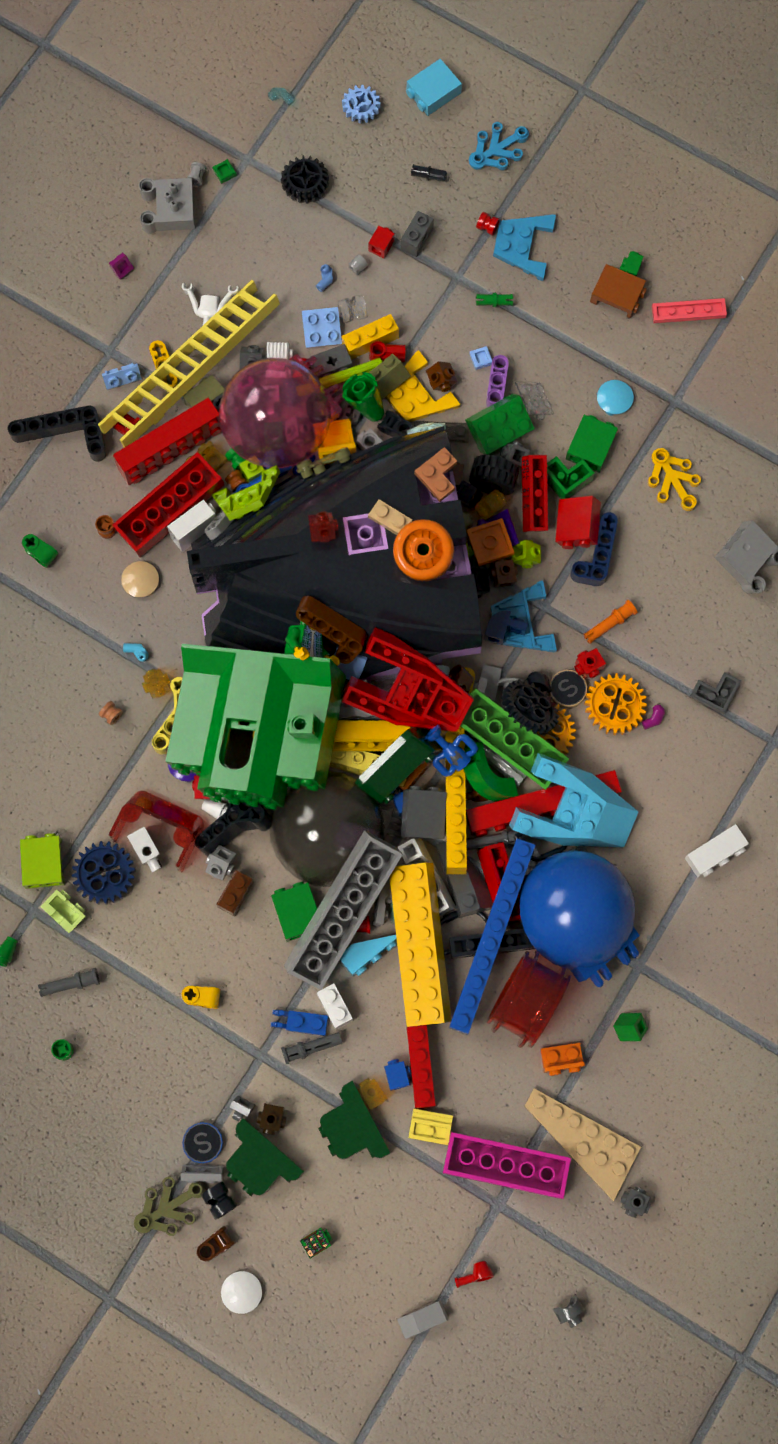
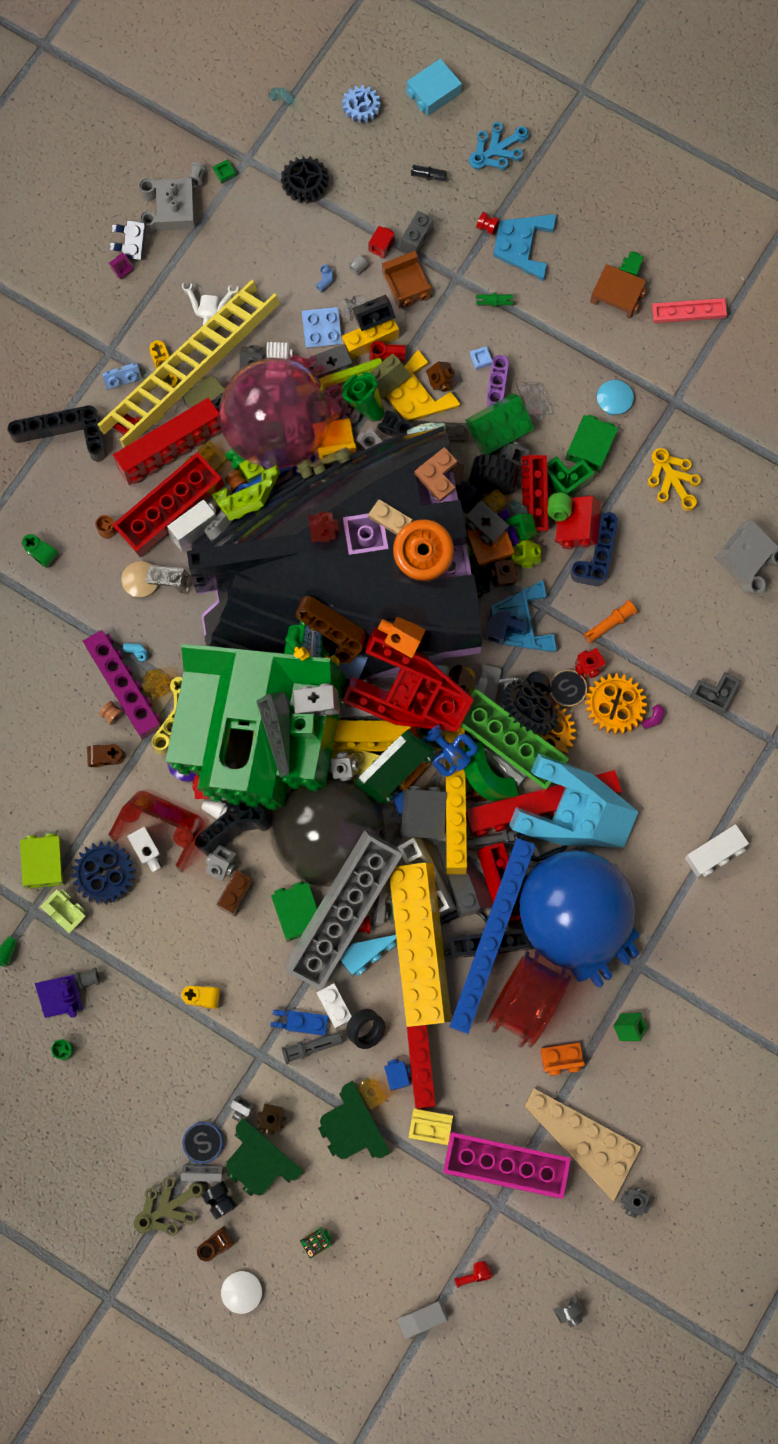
none -> dark purple hinge [35,974,84,1018]
none -> magenta brick [83,630,162,740]
none -> reddish brown piece [87,744,125,767]
none -> plate [110,220,147,260]
none -> clear smoke bracket [146,565,192,594]
none -> dark grey wedge [256,691,290,777]
none -> light grey brick [294,684,339,717]
none -> light grey brick [329,751,359,781]
none -> black tyre [346,1009,386,1049]
none -> black brick [352,294,396,331]
none -> orange torso [377,617,425,658]
none -> dark orange panel [382,251,432,308]
none -> dark grey brick [465,500,509,547]
none -> clear light blue axle [506,500,529,515]
none -> green panel [506,514,537,541]
none -> bright green head [547,492,572,521]

